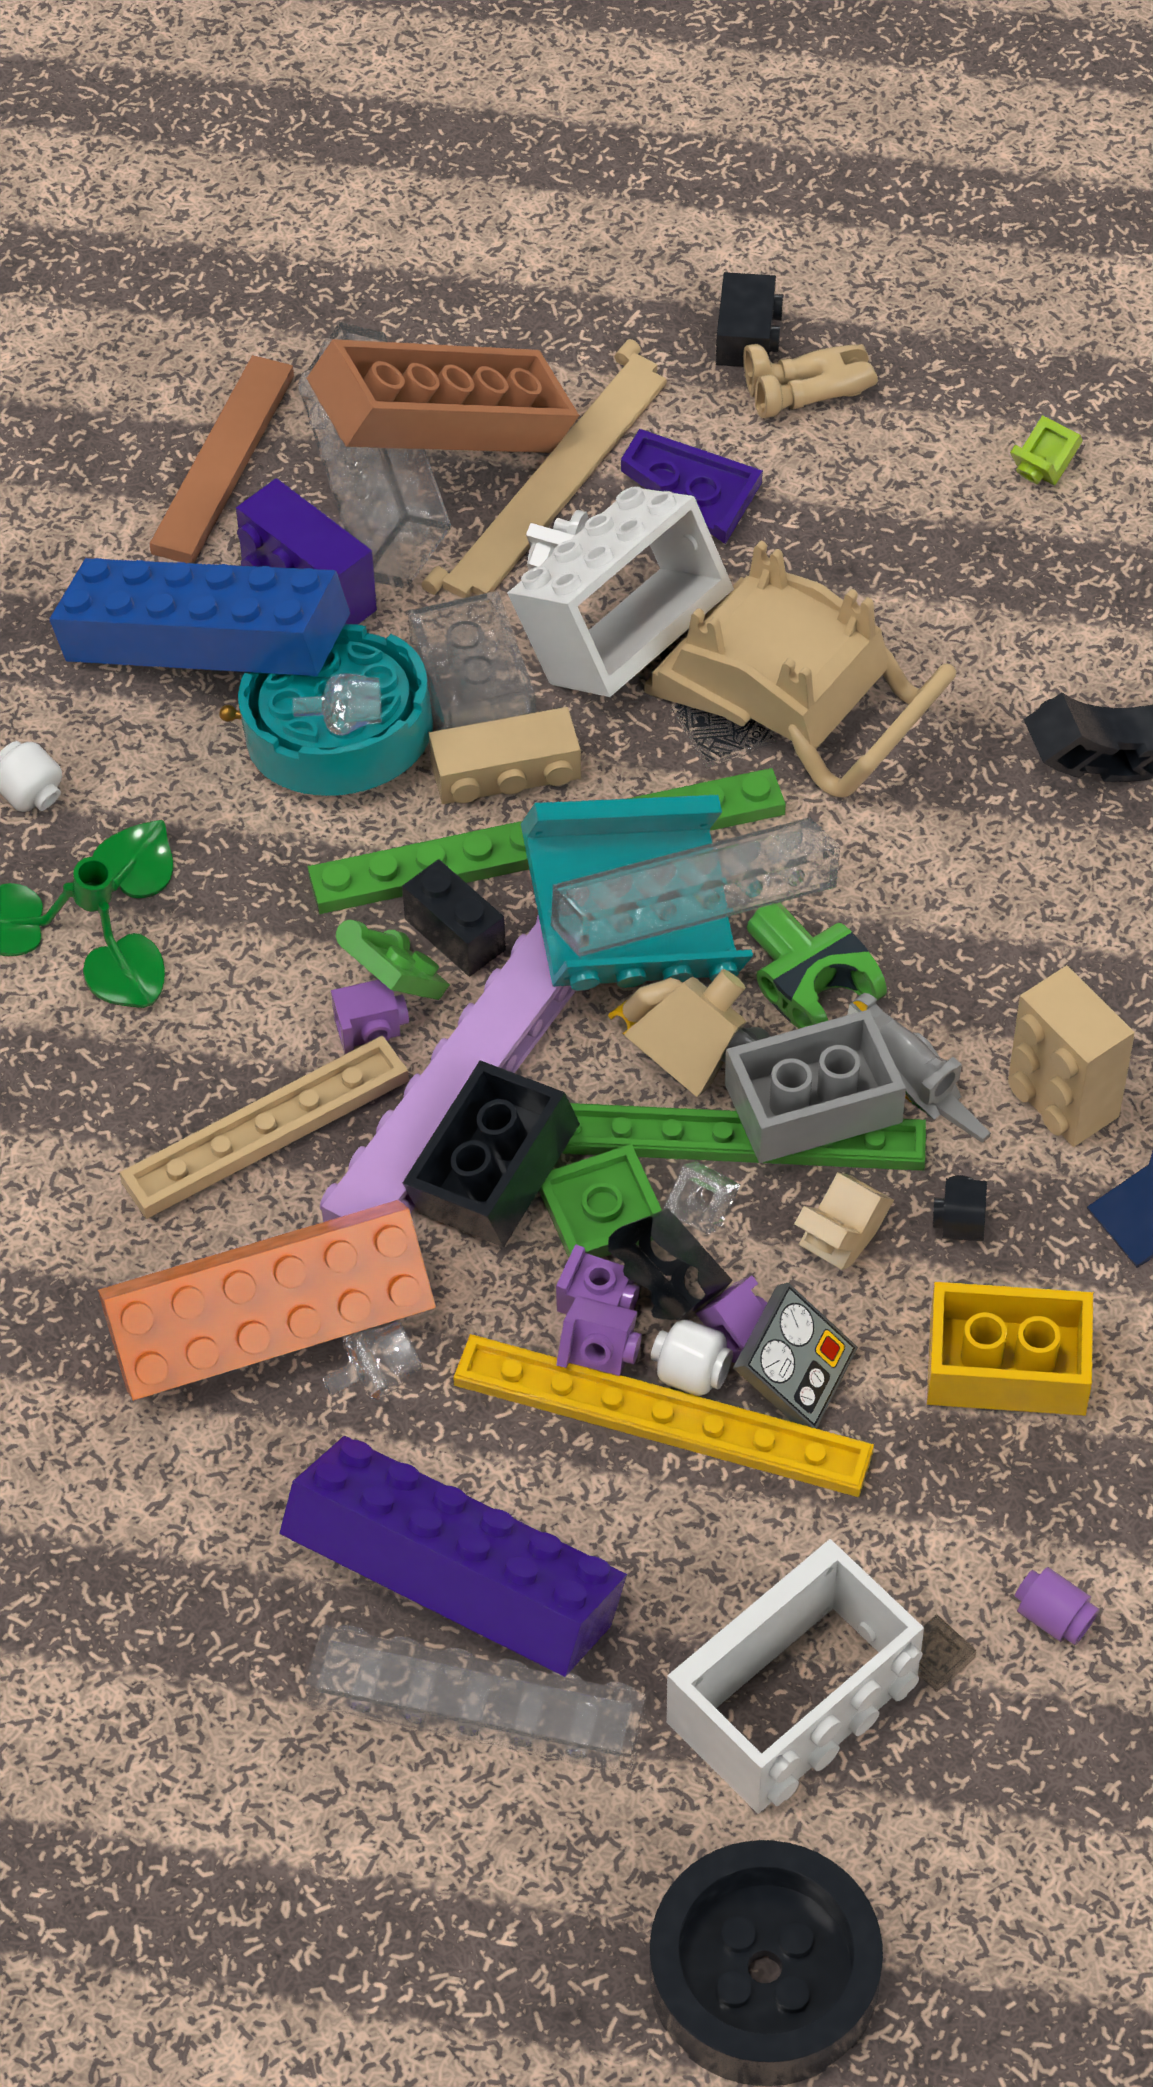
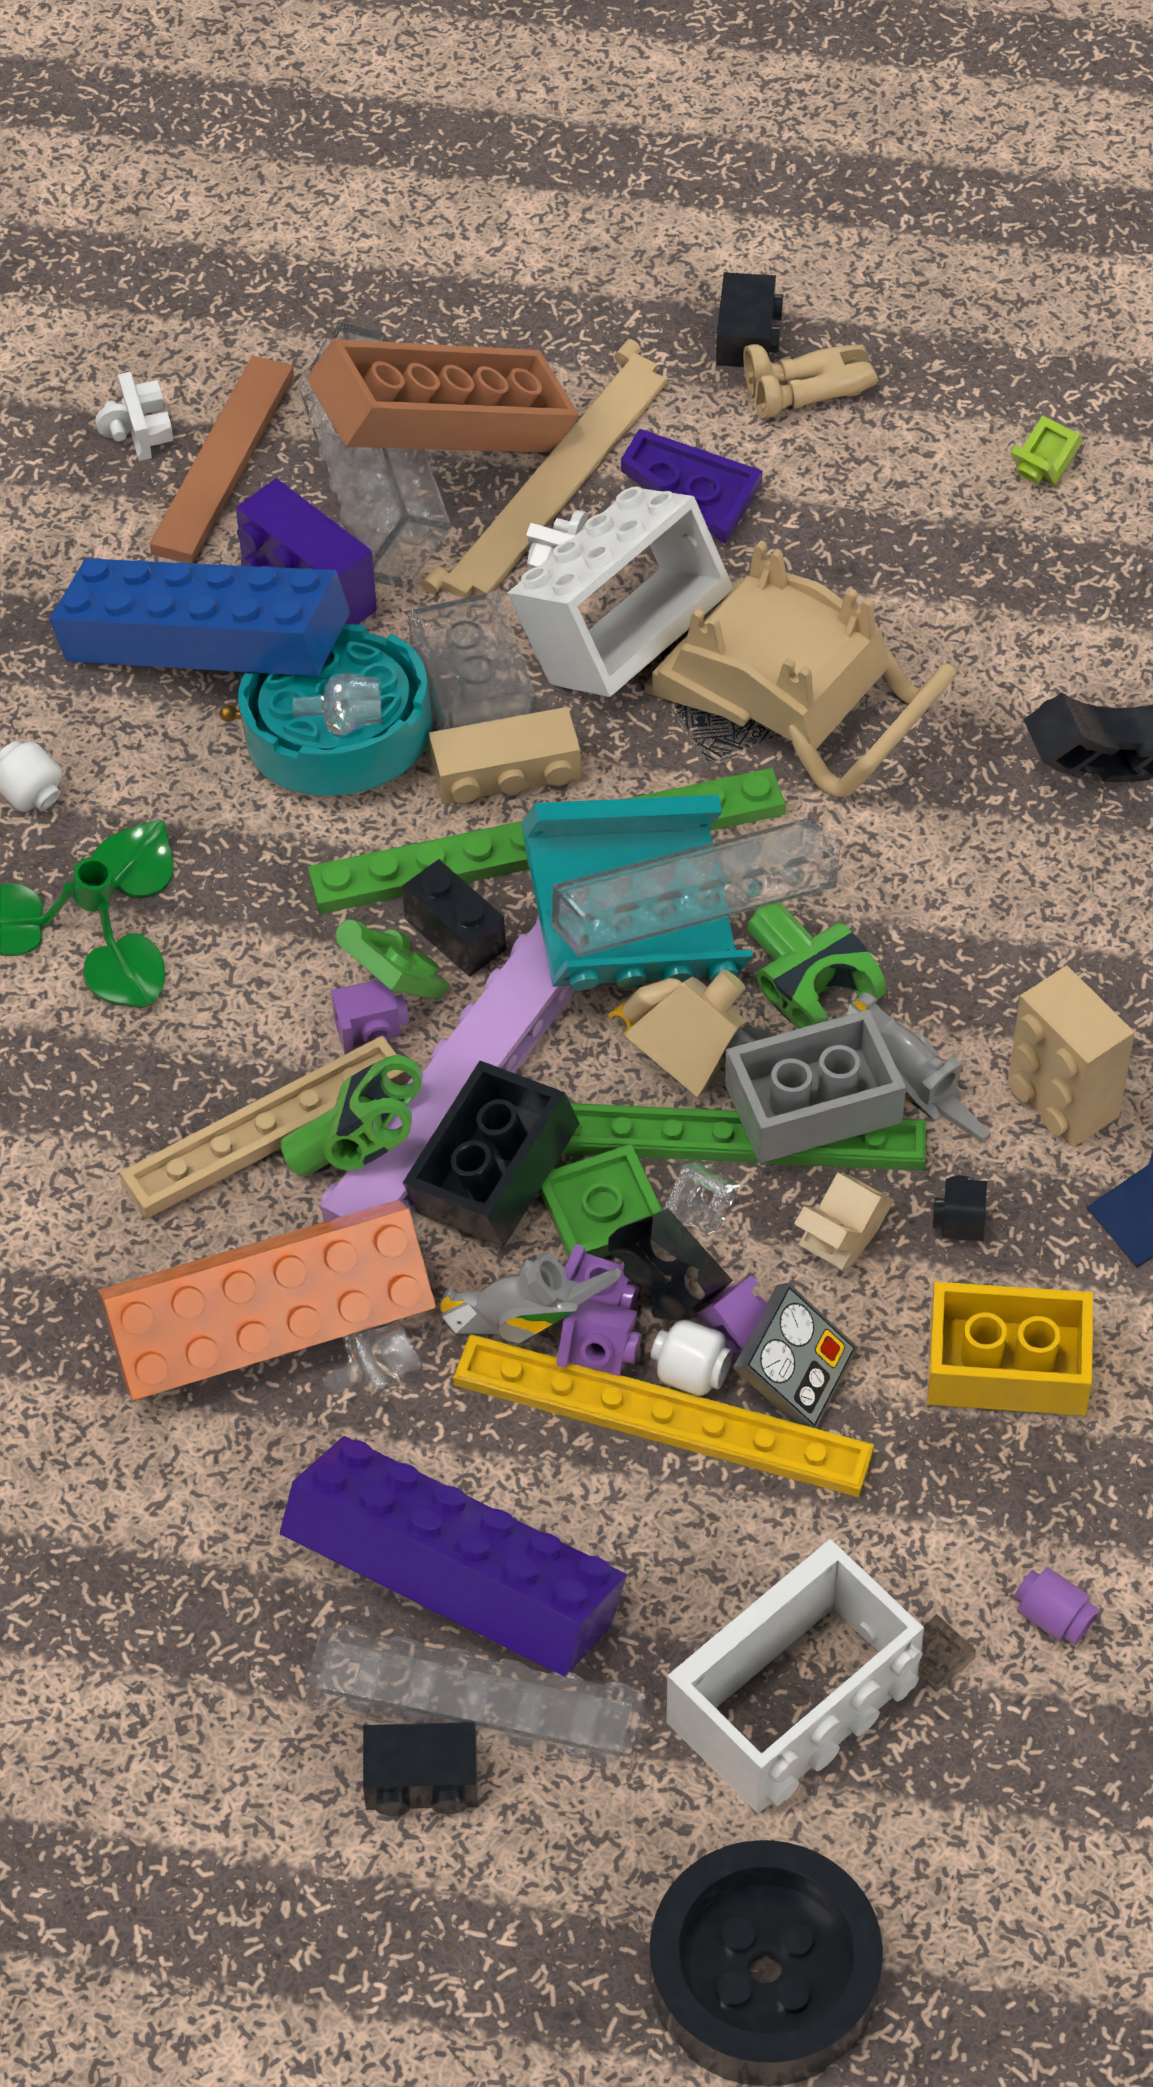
none -> white hips [95,372,173,461]
none -> bright green connector [281,1055,423,1177]
none -> black brick [363,1722,478,1816]
none -> light grey animal [440,1251,622,1343]

